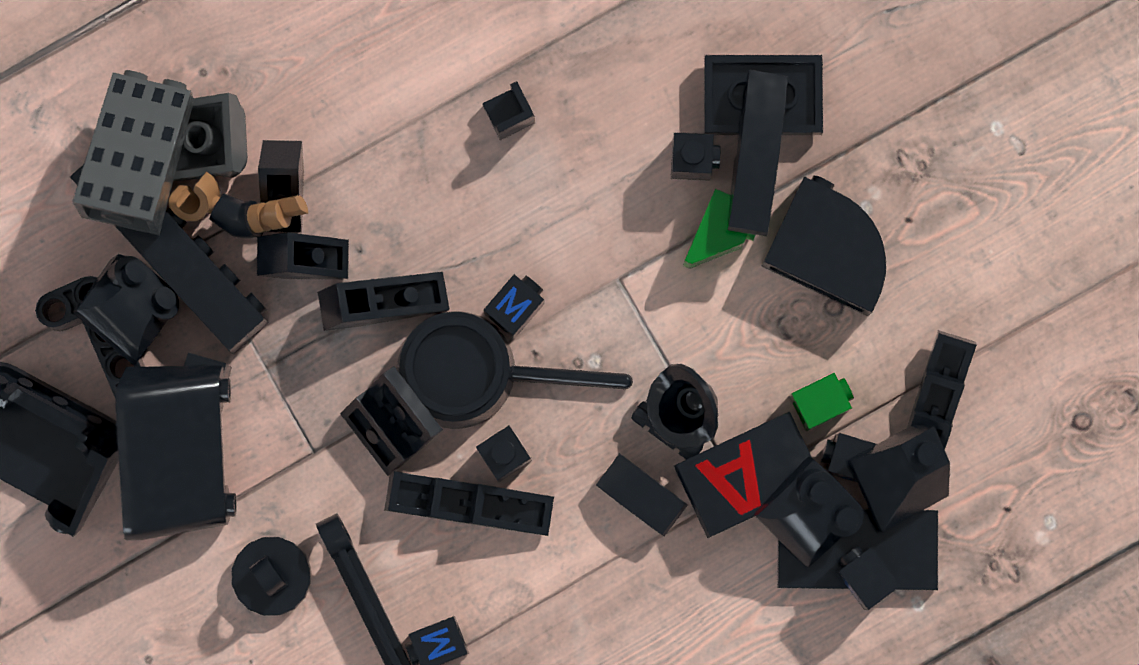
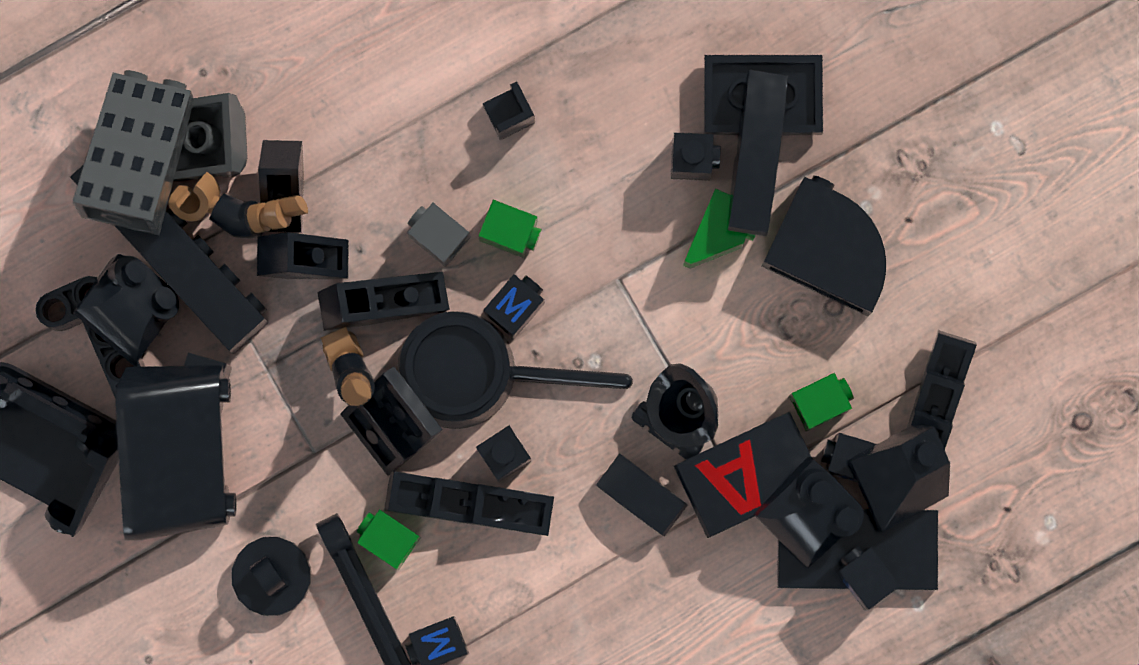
none -> medium nougat piece [321,327,375,406]
none -> green brick [356,509,421,570]
none -> dark grey brick [407,202,471,267]
none -> green brick [478,199,542,258]

